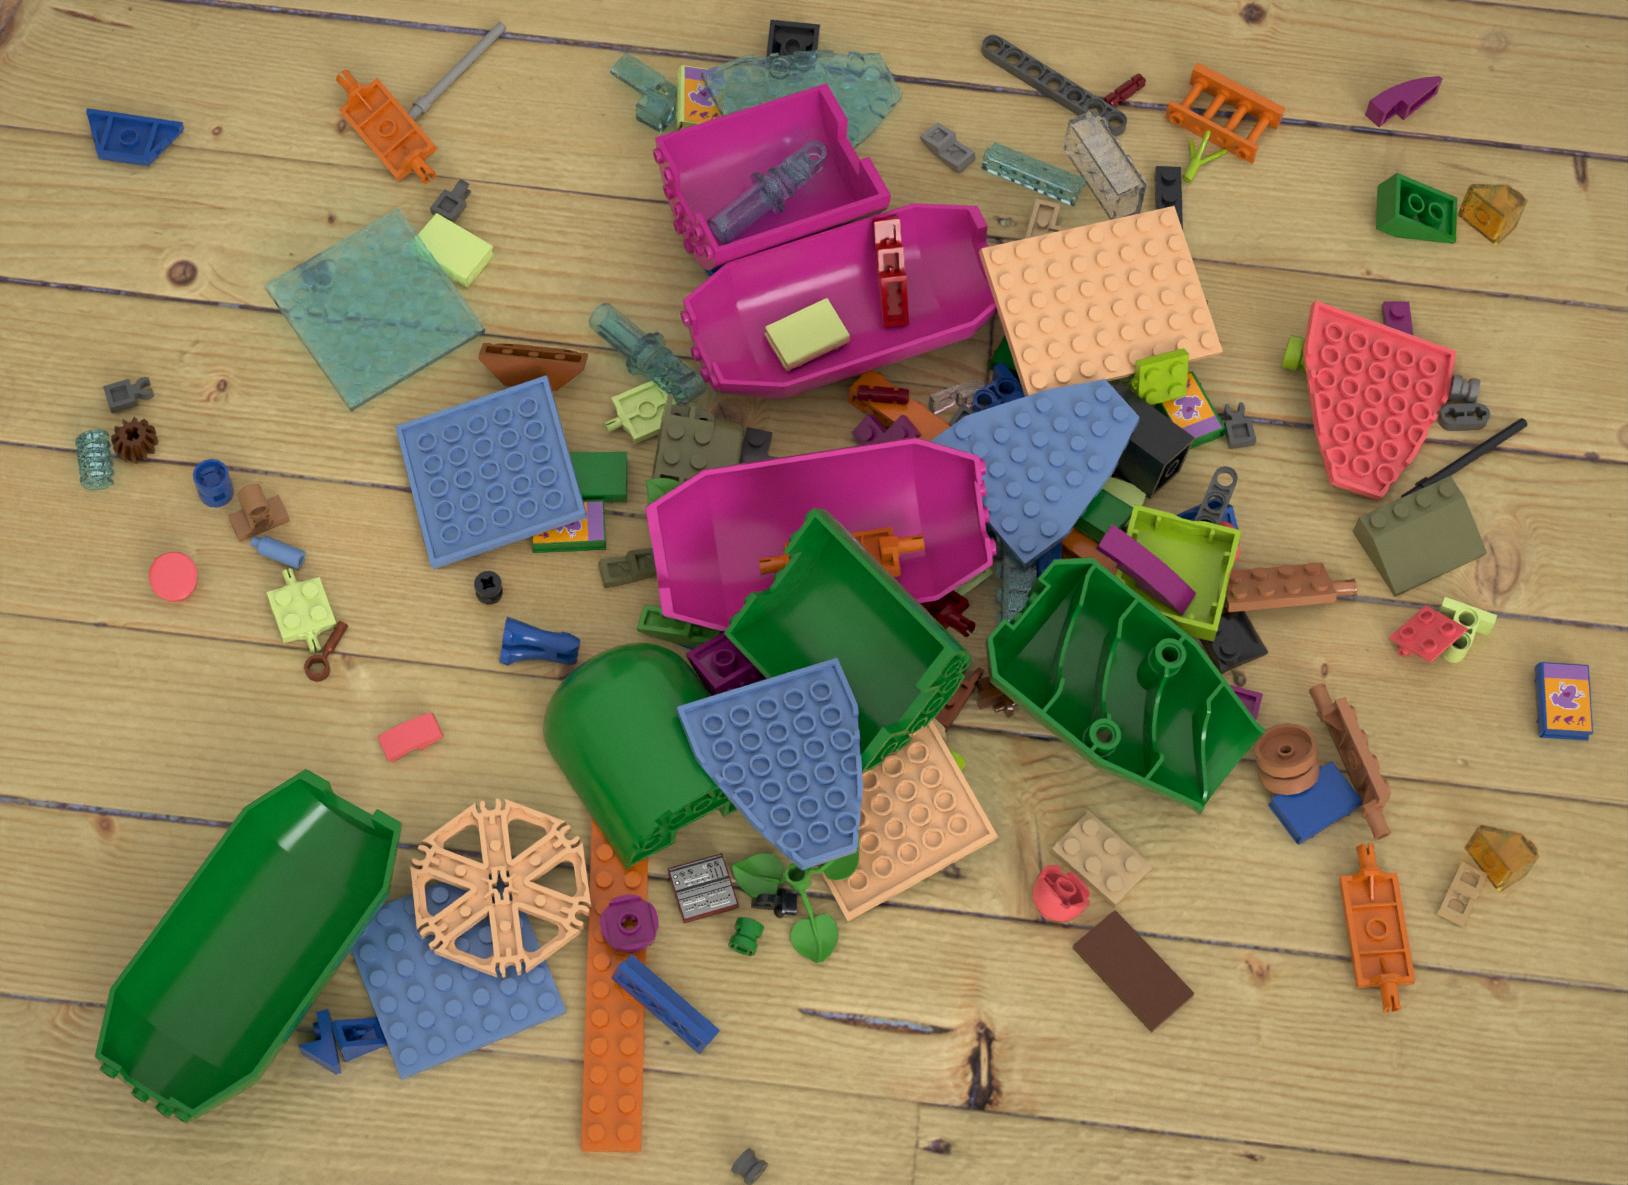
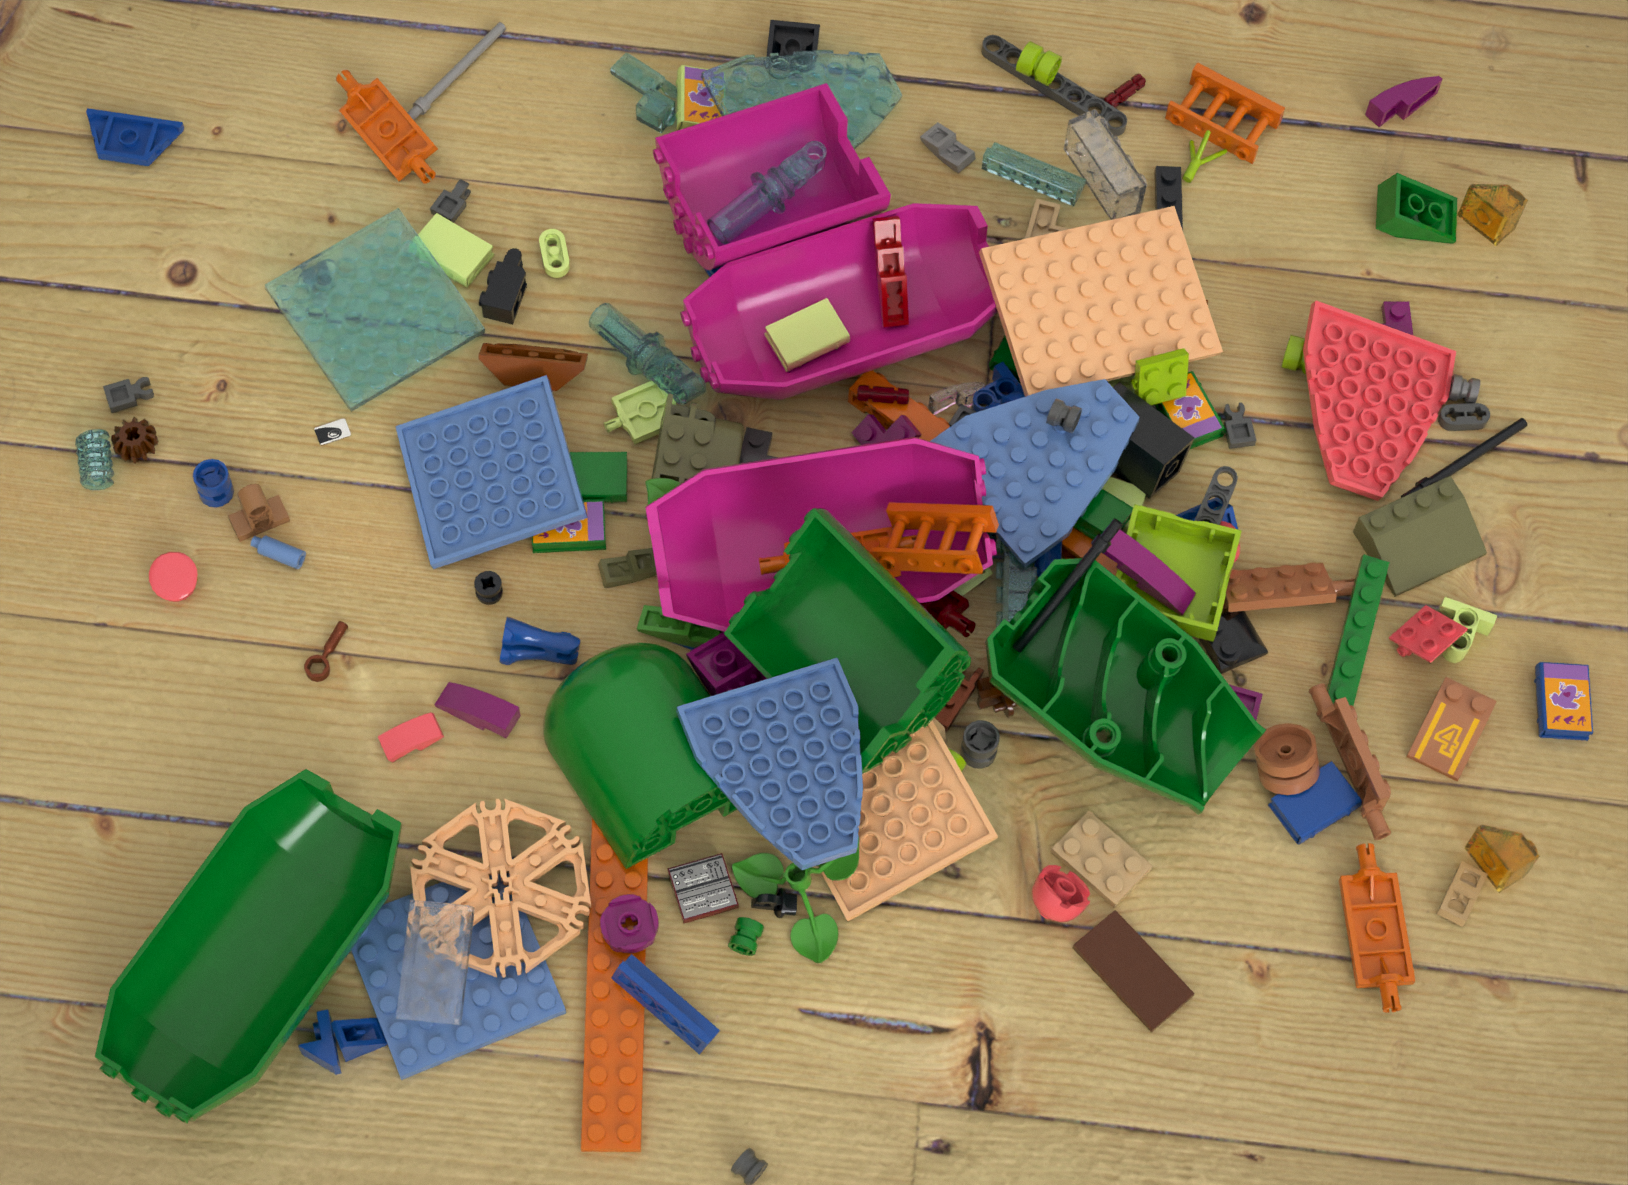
yellowish green plate [266,568,336,653] -> none
none -> sticker [314,418,351,445]
none -> clear brick [396,900,475,1025]
none -> magenta slope [435,682,521,739]
none -> black hinge [479,248,527,325]
none -> yellowish green plate [539,229,570,278]
none -> orange fence [871,502,999,574]
none -> dark grey wheel [961,720,1000,769]
none -> black bar [1013,518,1123,653]
none -> lime wheel [1016,41,1062,86]
none -> dark grey wheel [1046,398,1082,433]
none -> green plate [1327,554,1390,706]
none -> nougat slope [1406,677,1497,782]

